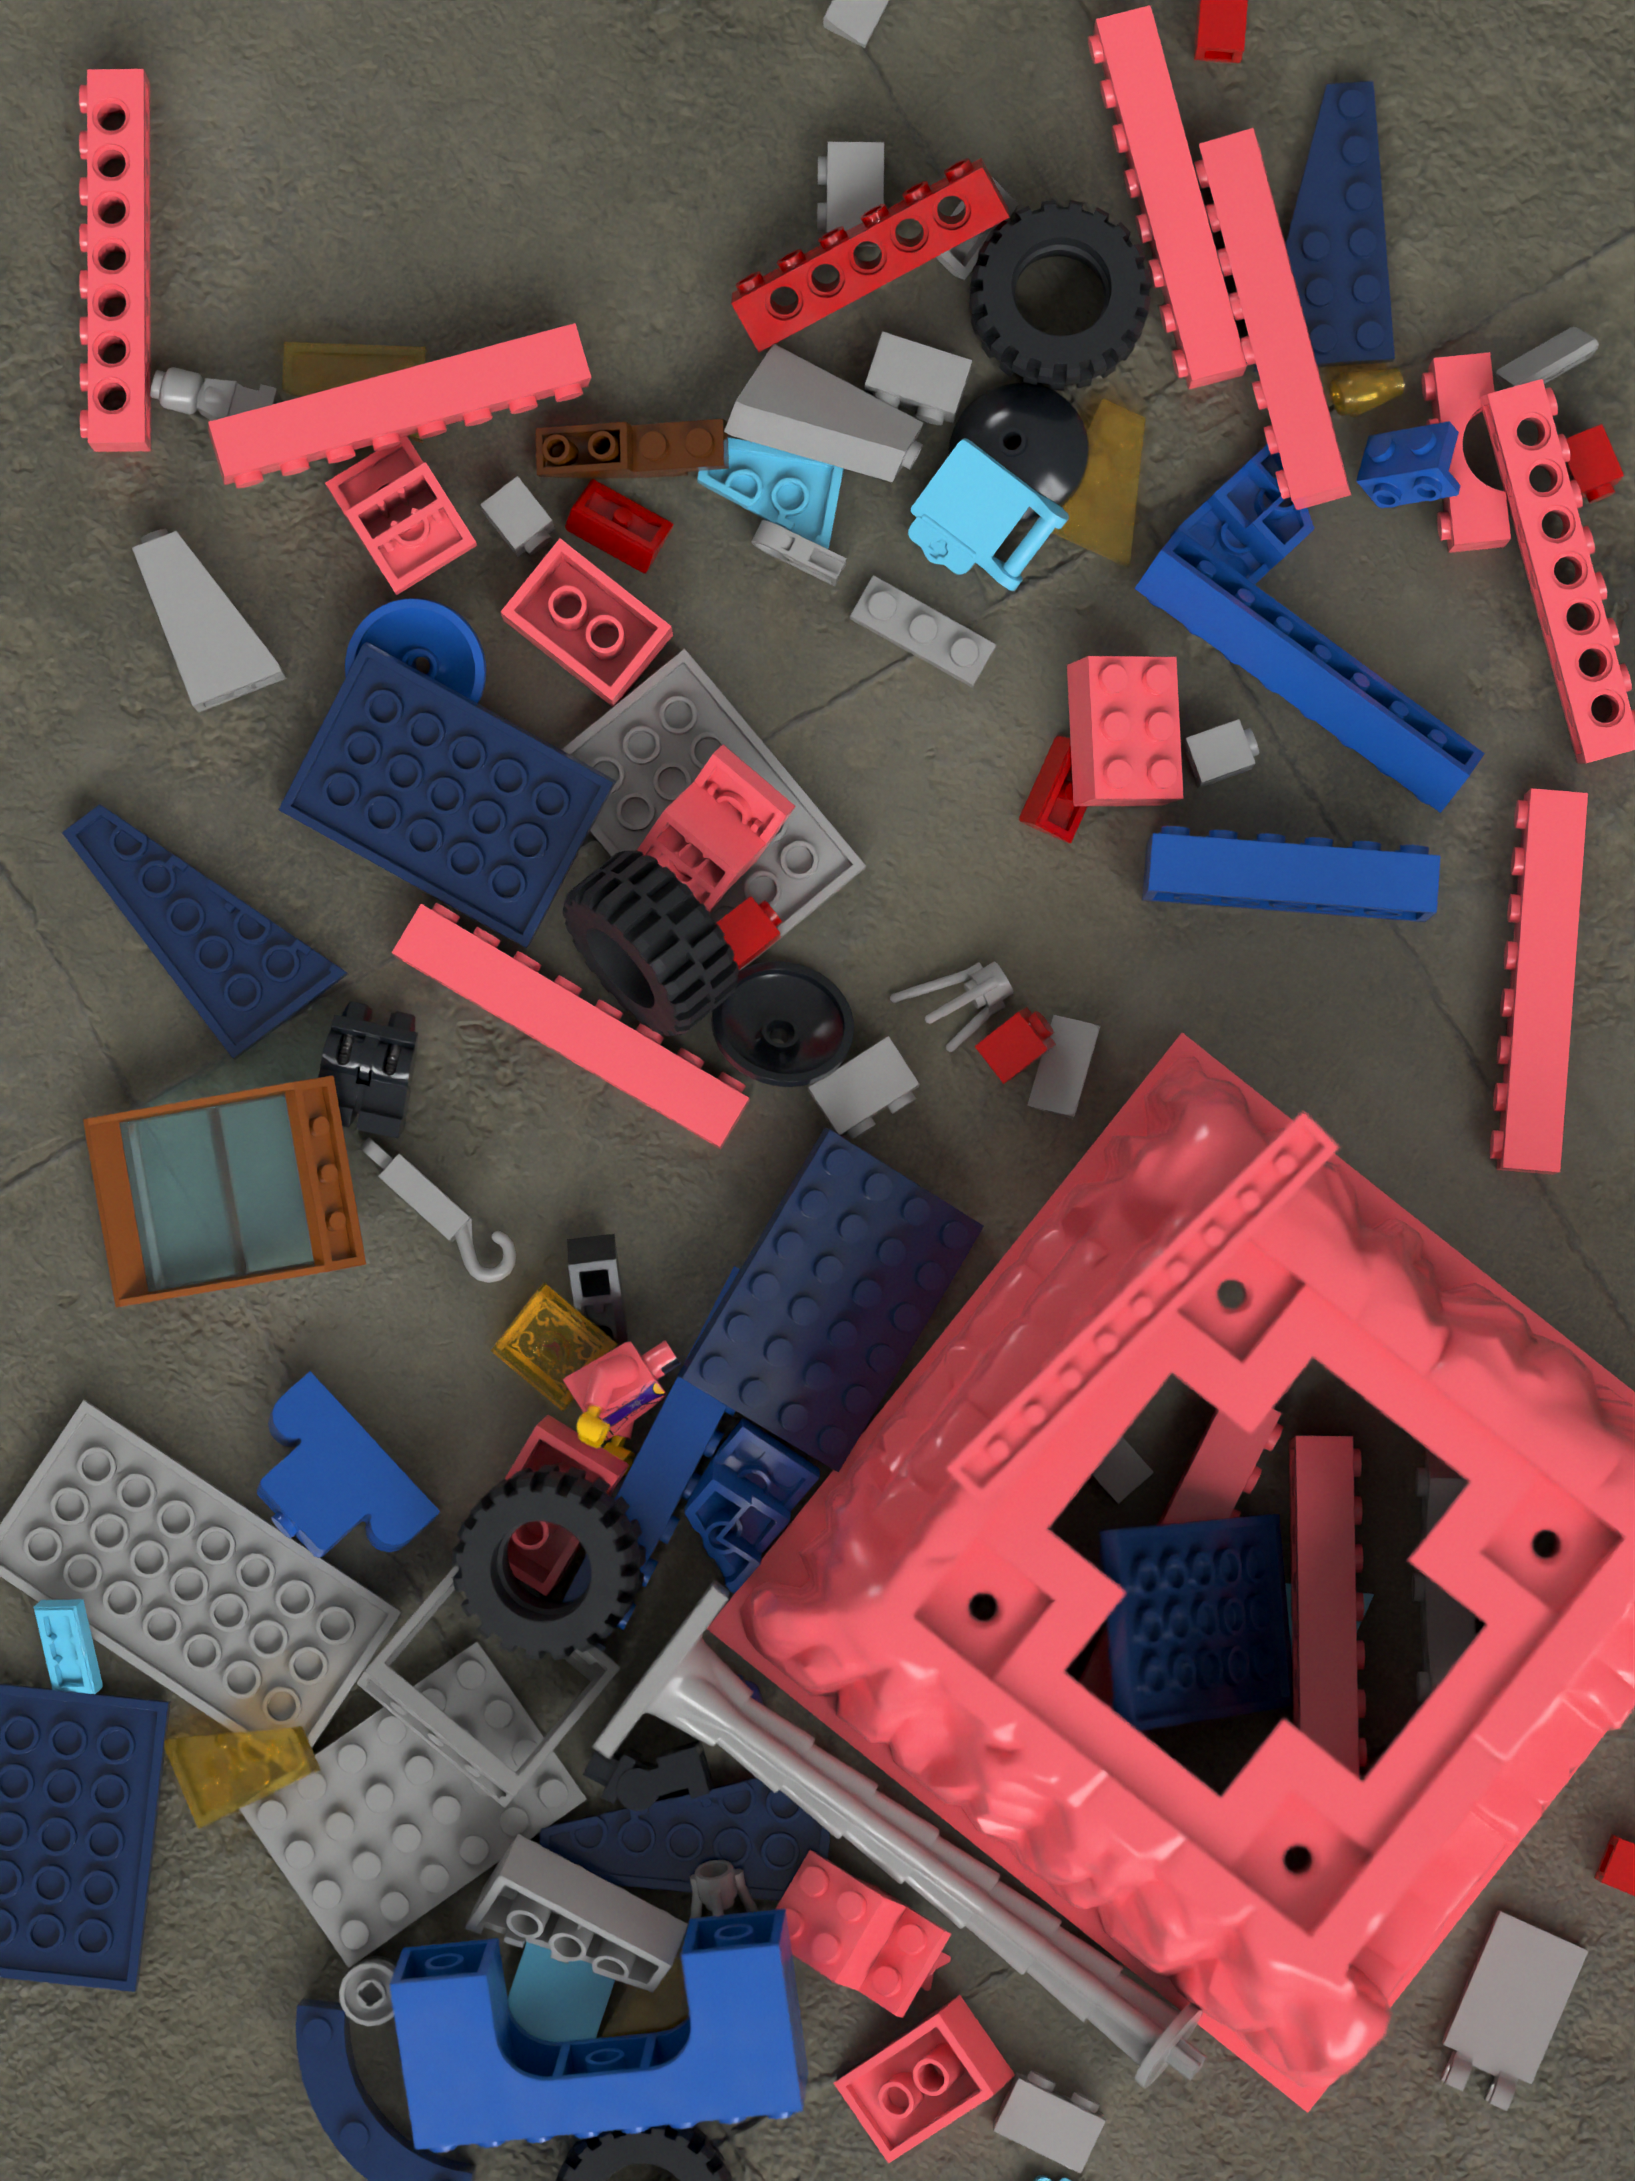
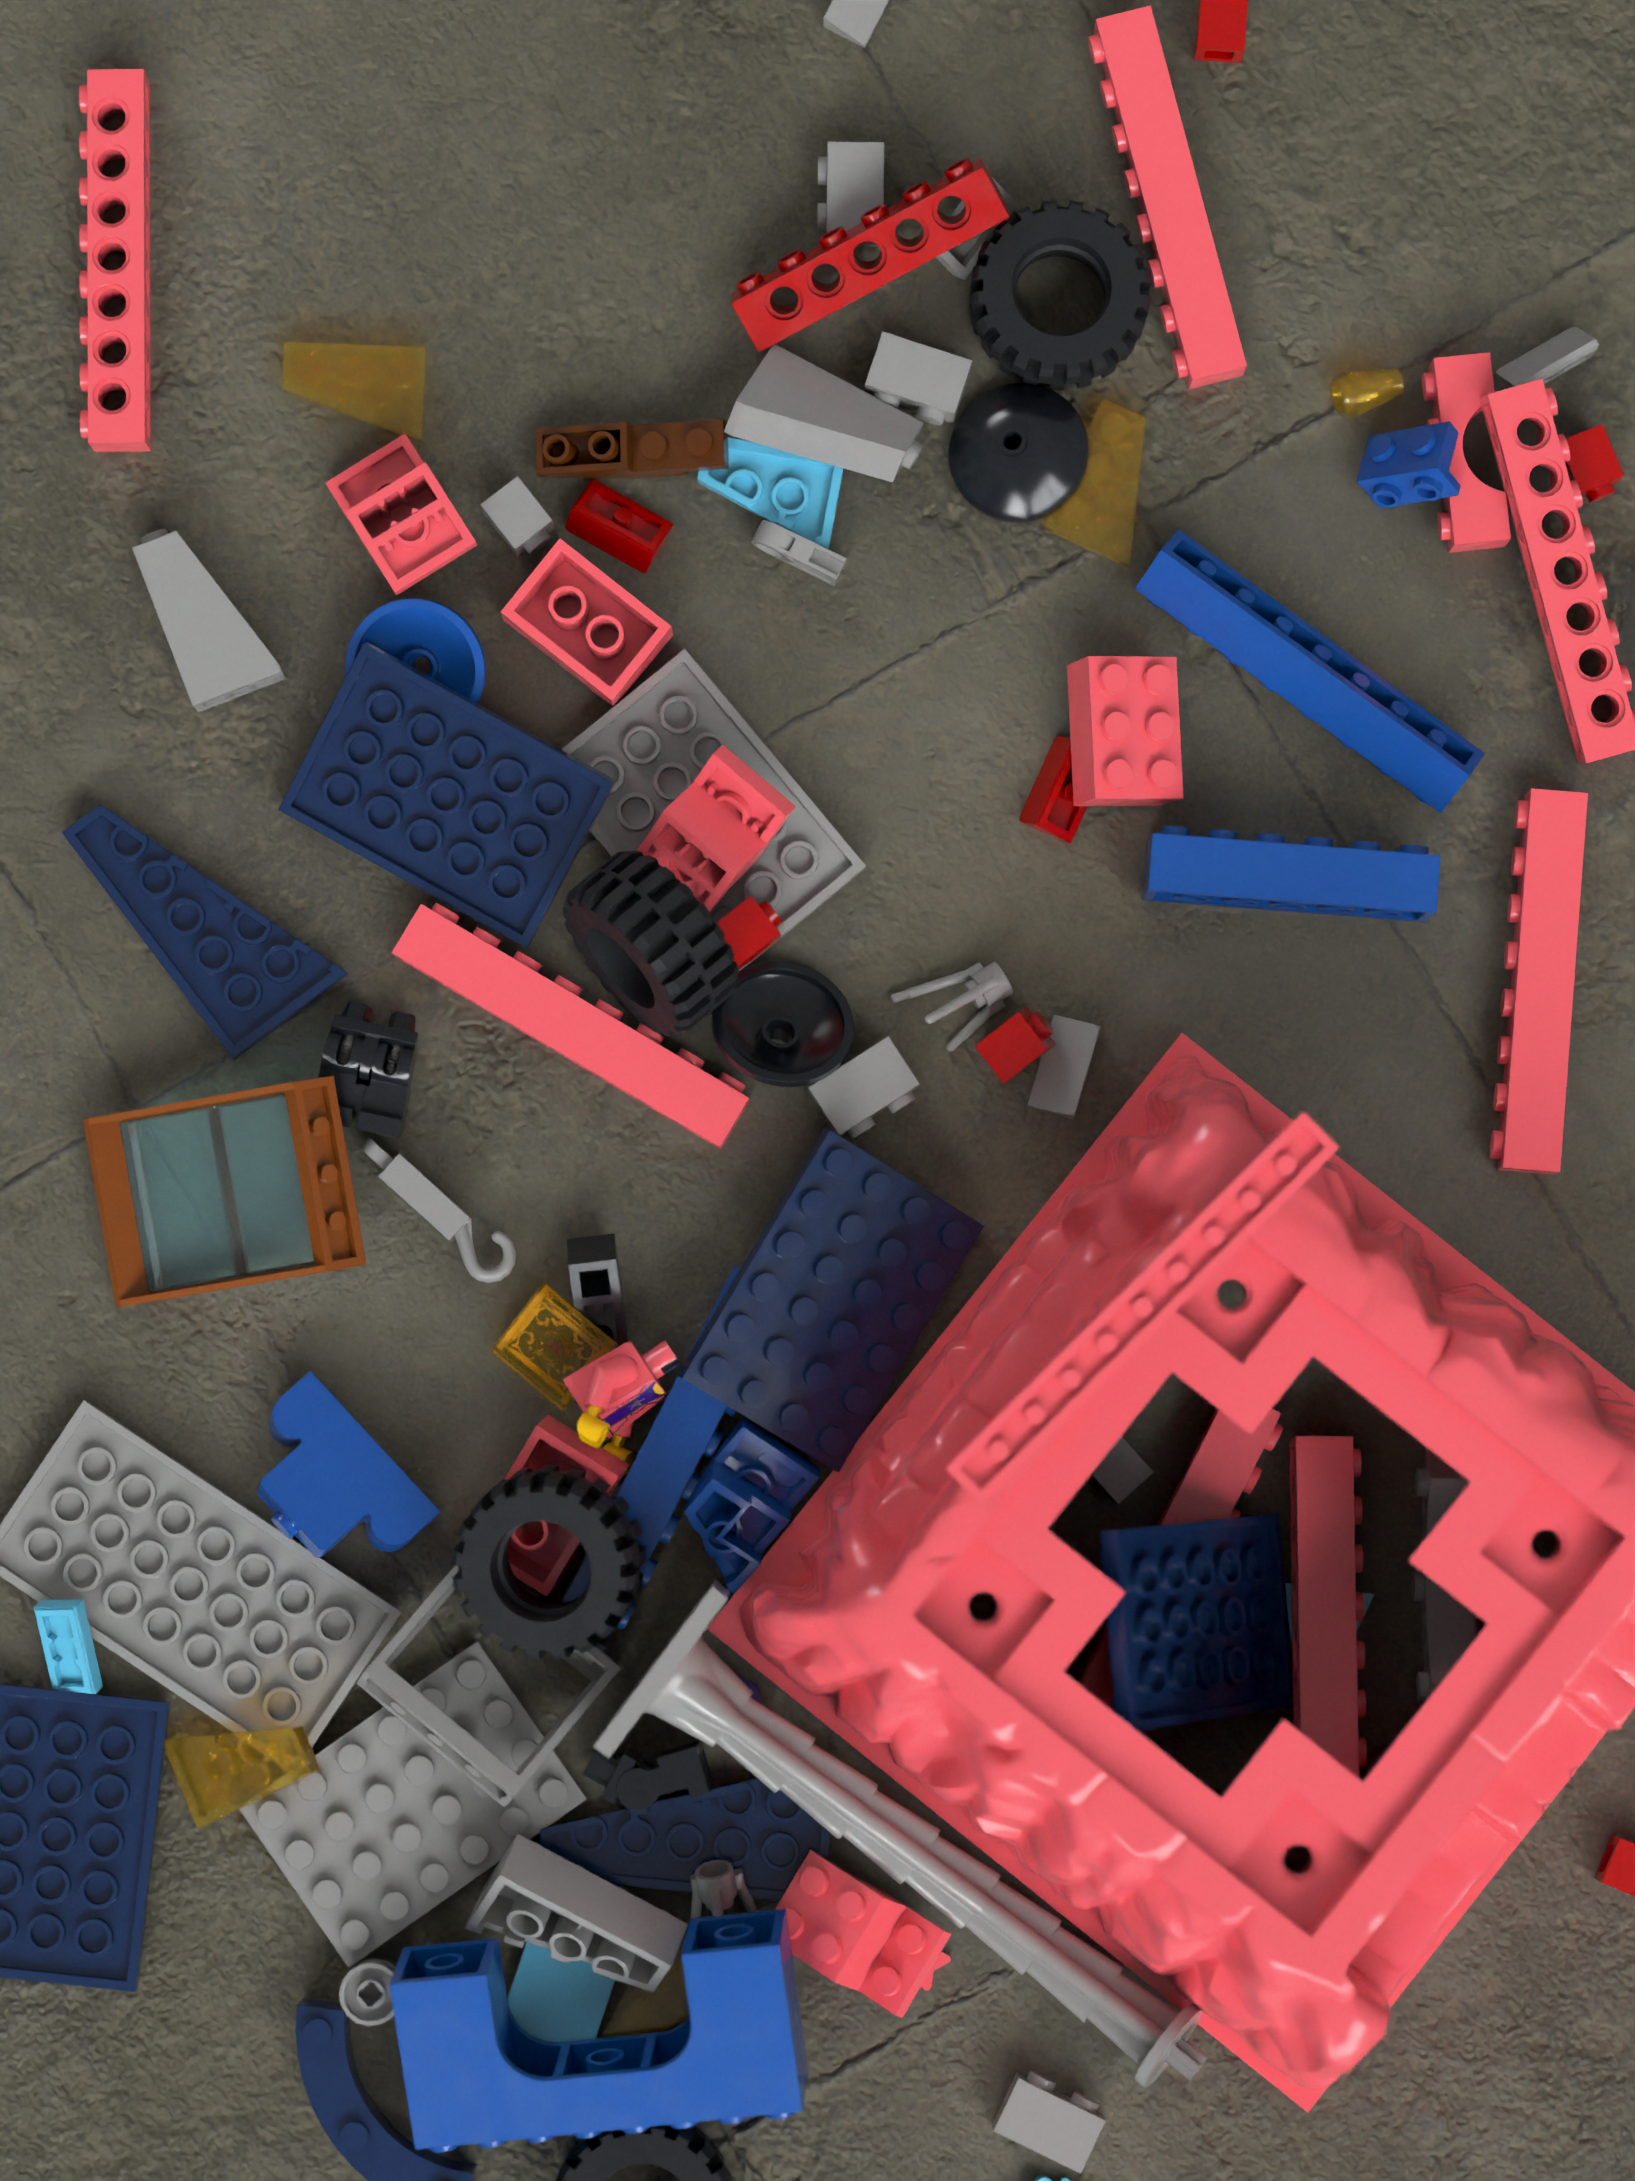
light grey piece [150,367,281,421] -> none
coral brick [208,323,591,488] -> none
coral slope [833,1995,1015,2164] -> none
light grey plate [850,575,997,688] -> none
medium azure piece [908,438,1069,591] -> none
blue slope [1170,444,1315,585] -> none
light grey brick [1182,719,1259,788] -> none
coral brick [1194,128,1351,511] -> none
dark blue wing [1253,81,1395,372] -> none
light grey tile [1440,1910,1588,2111] -> none

